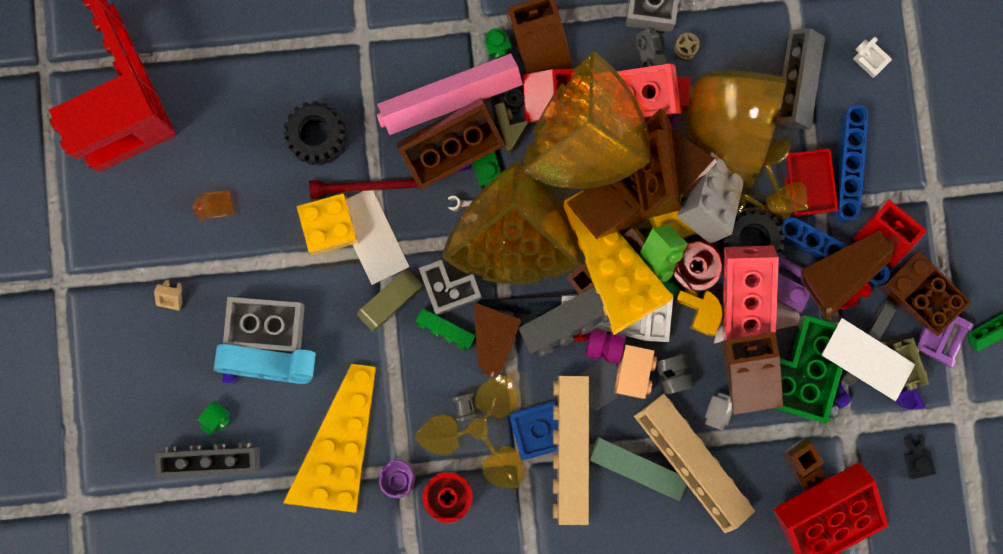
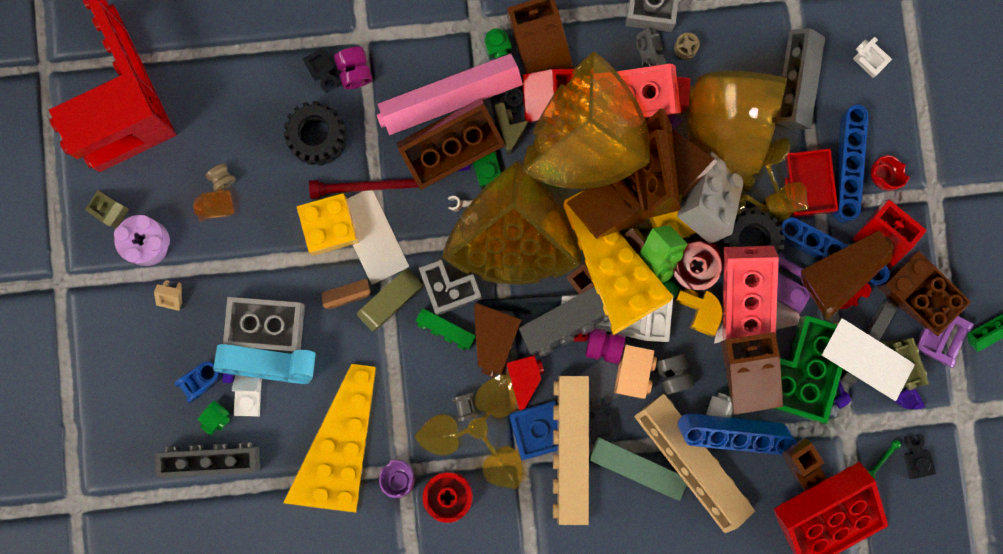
none -> olive slope [85,190,129,228]
none -> lavender brick [114,215,170,266]
none -> blue piece [174,362,223,403]
none -> dark tan wheel [205,163,236,192]
none -> white slope [232,375,262,416]
none -> black plate [302,48,340,93]
none -> medium nougat slope [322,279,372,310]
none -> magenta wheel [334,47,373,90]
none -> red slope [506,355,544,411]
none -> black plate [589,398,616,443]
none -> blue beam [678,414,797,455]
none -> green hinge [868,440,901,478]
none -> red hair [870,155,910,191]

